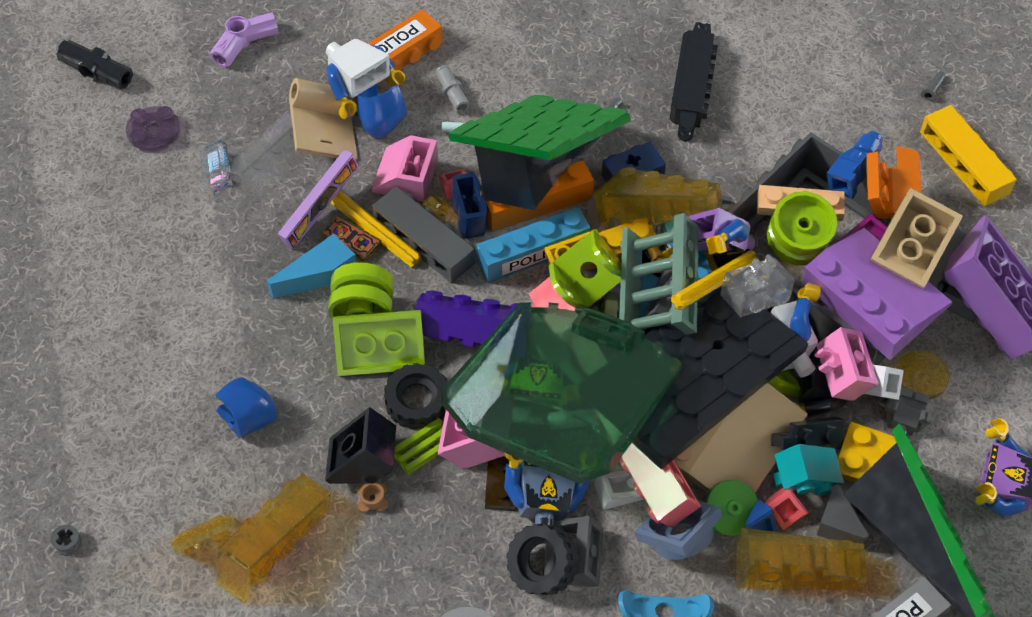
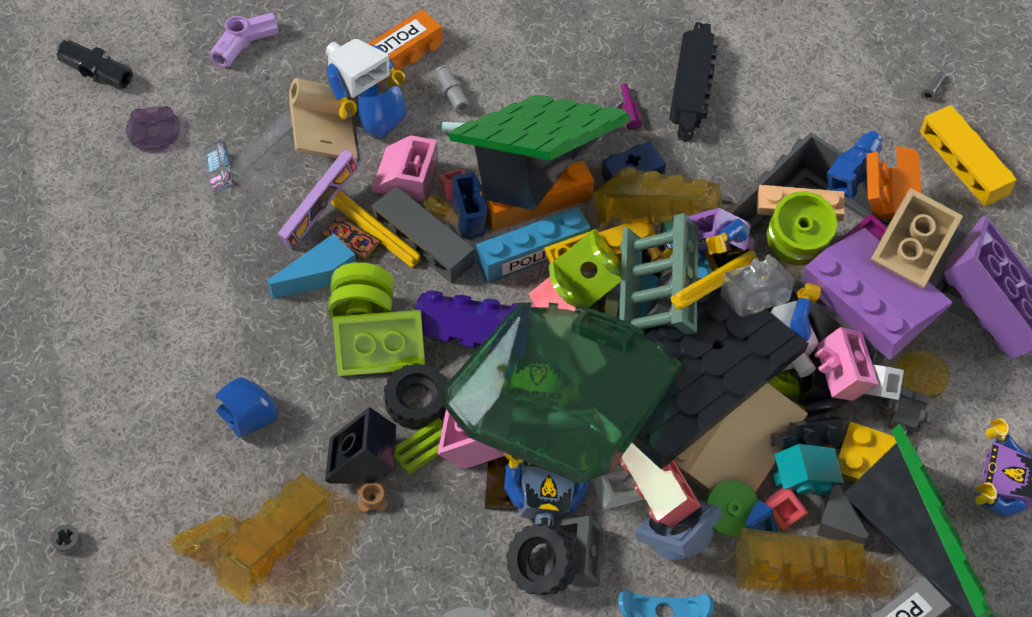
none -> magenta axle [621,83,642,130]

